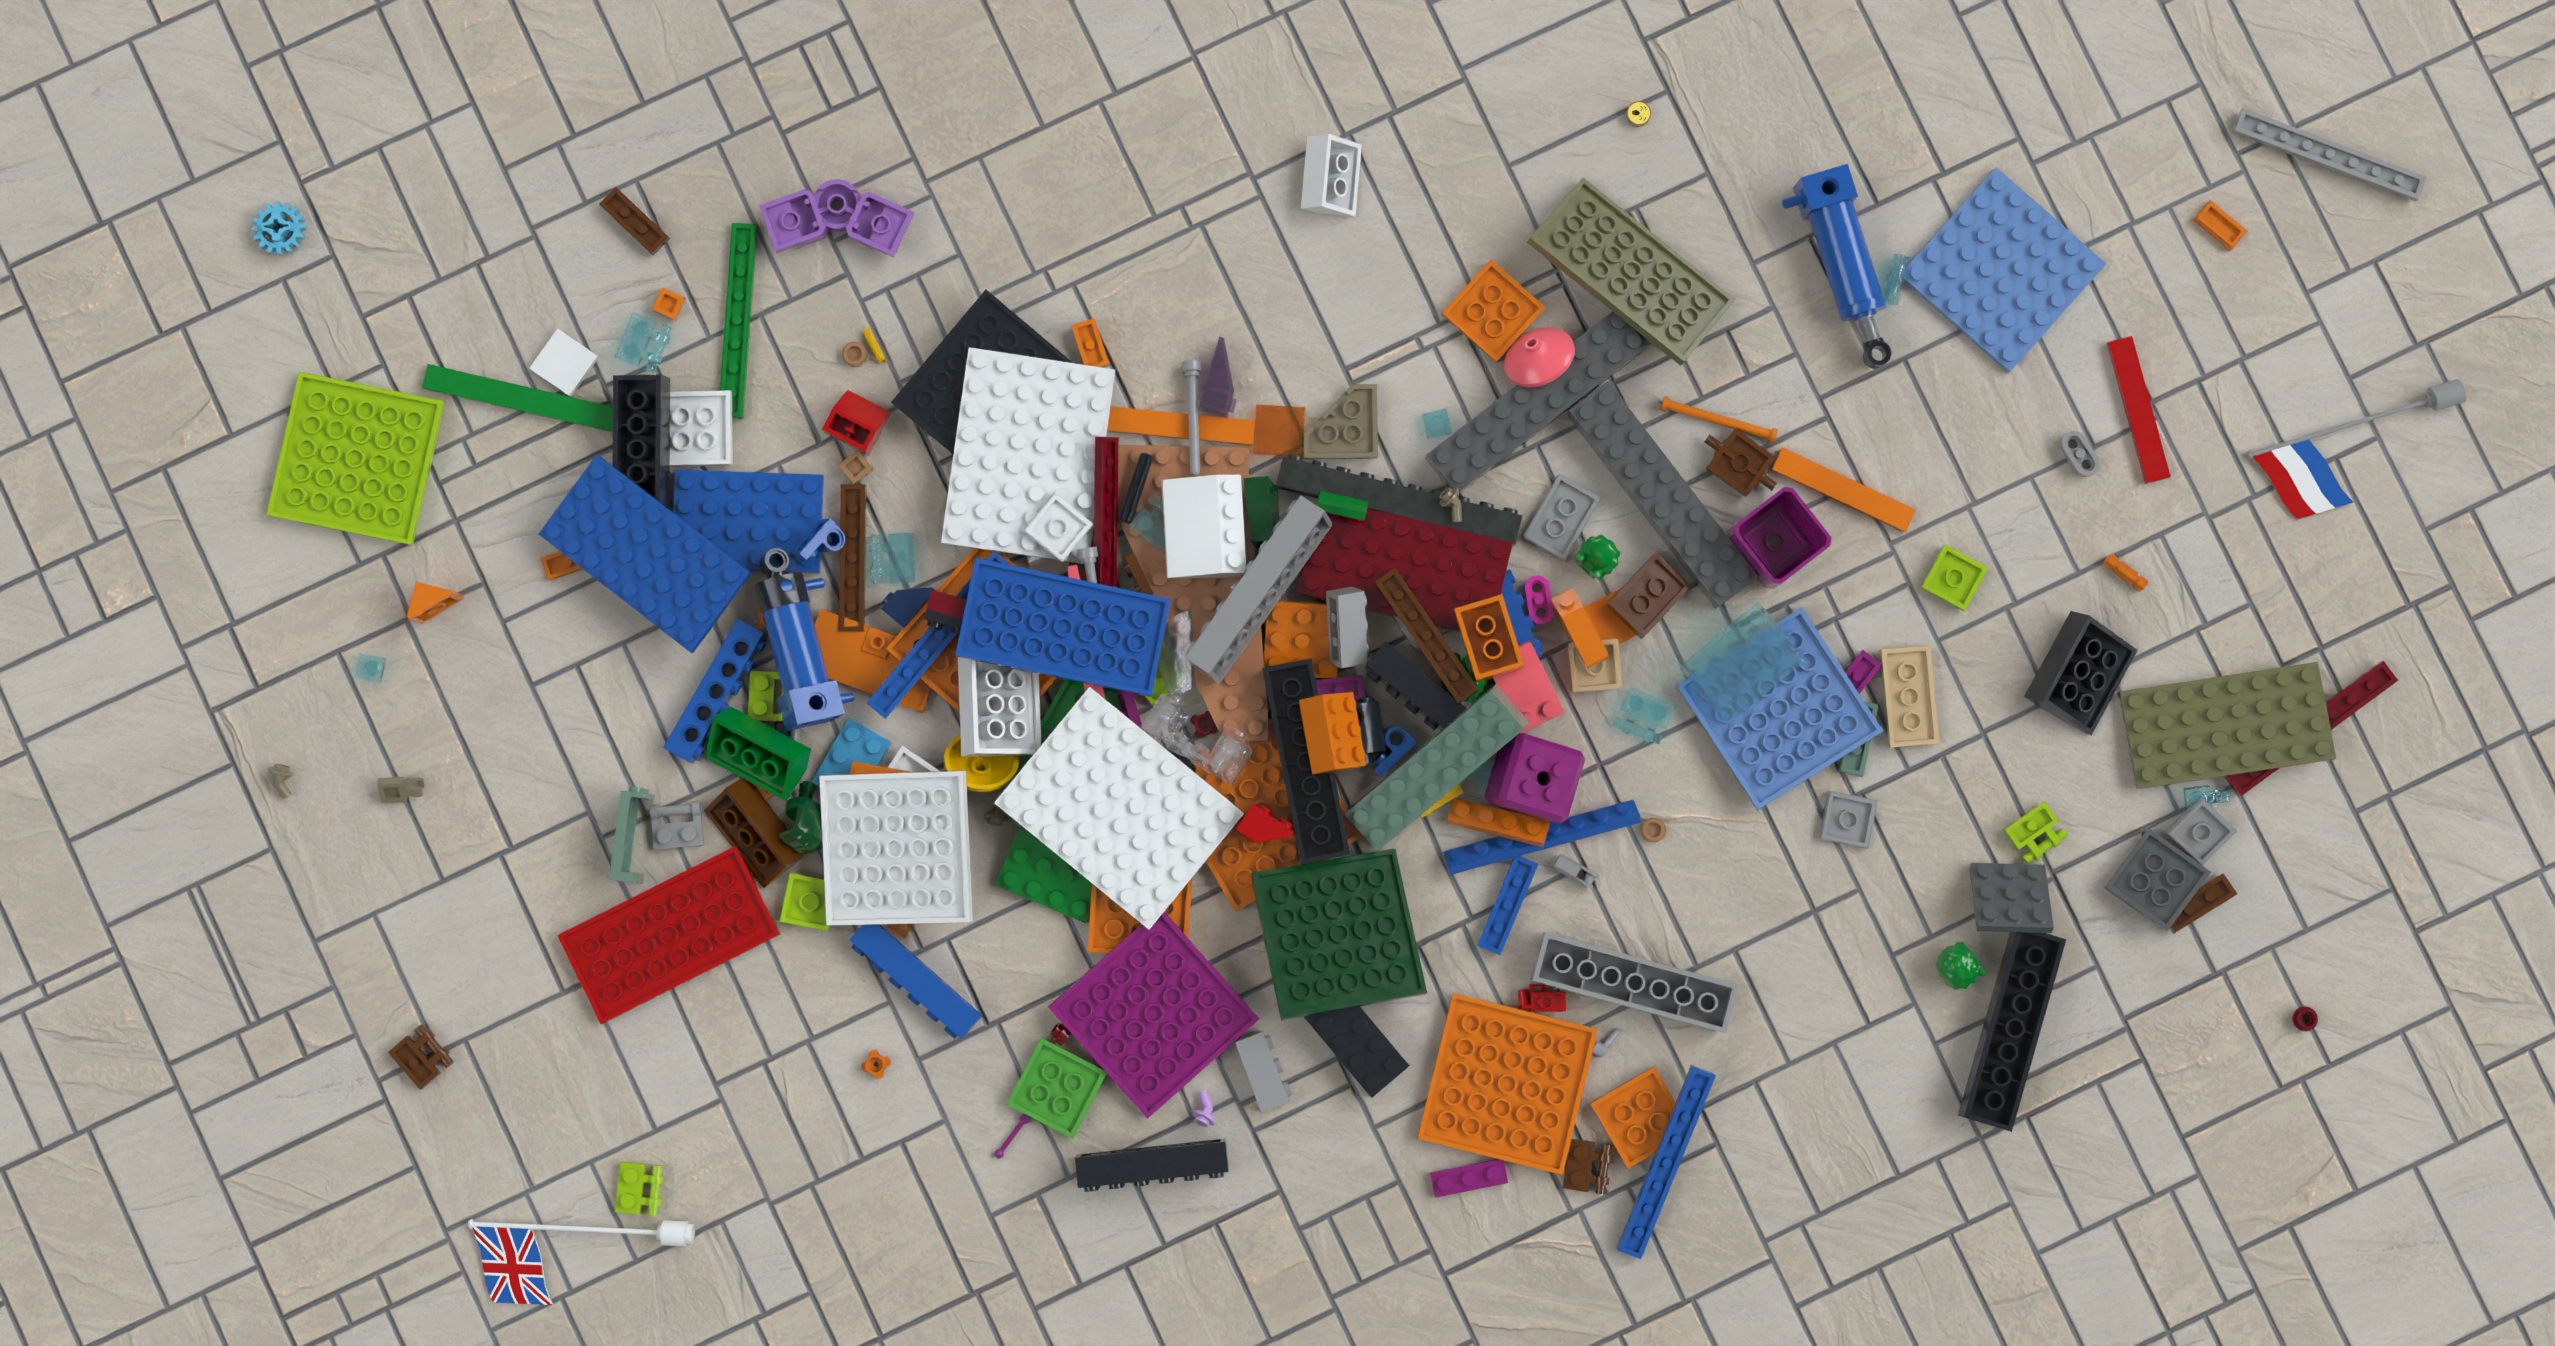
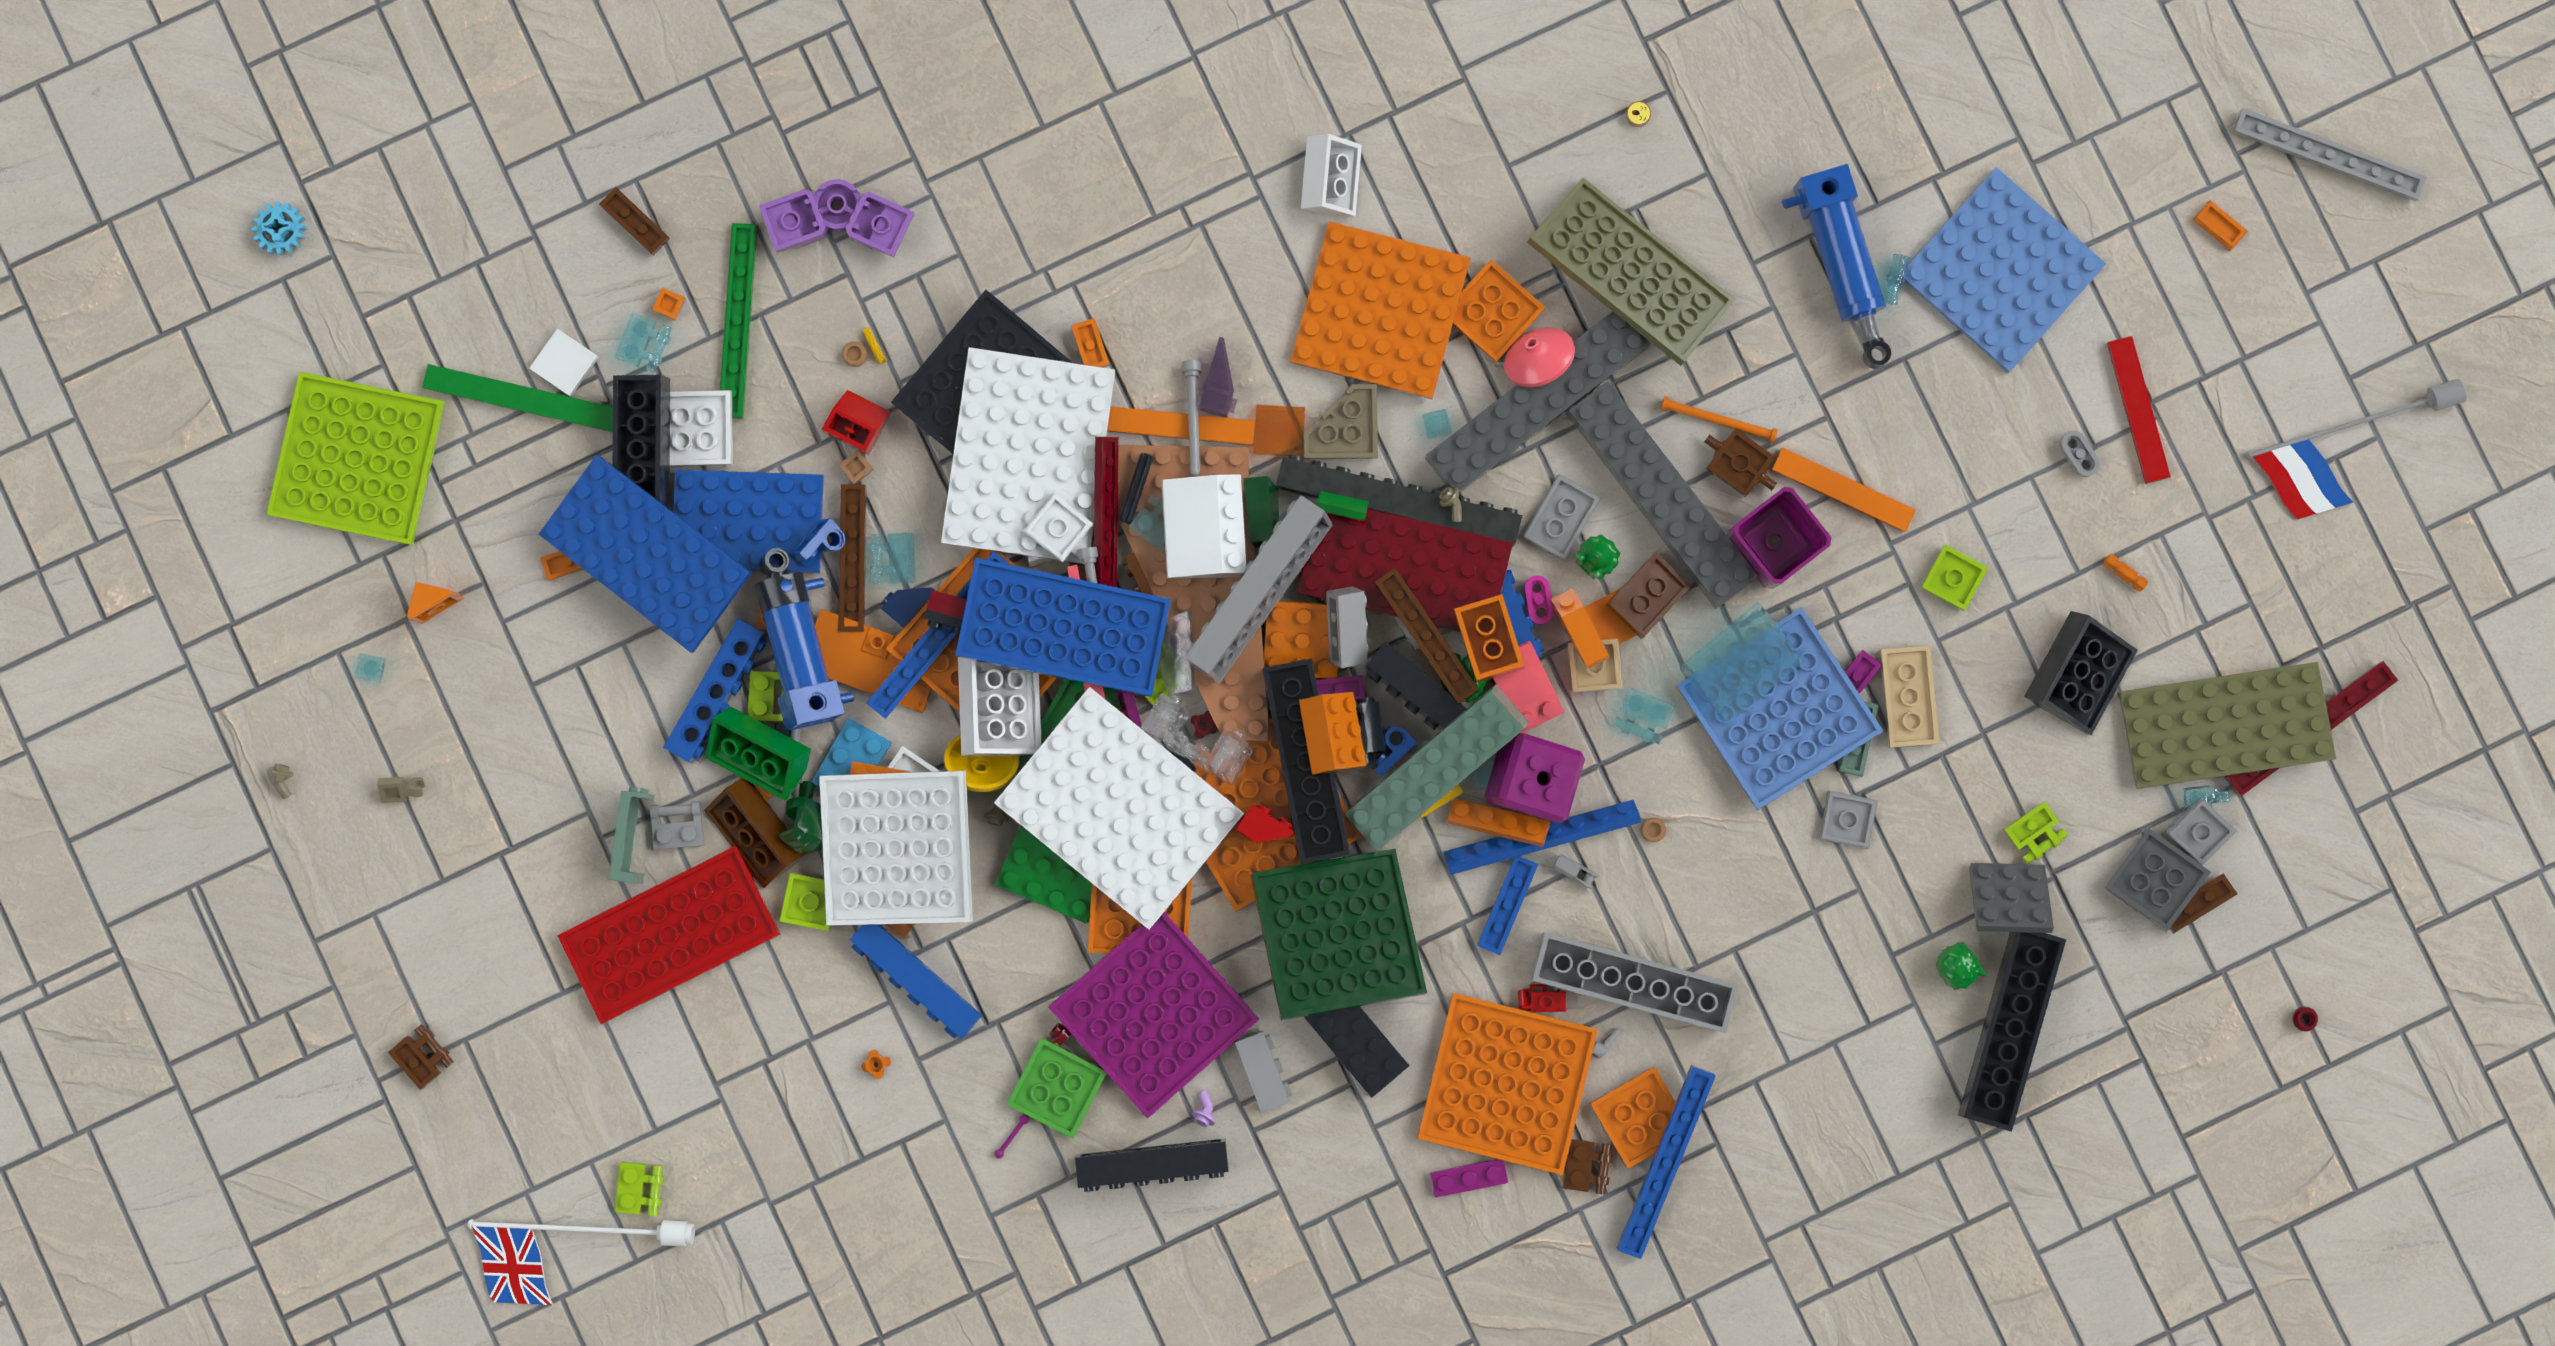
none -> orange plate [1290,221,1471,400]

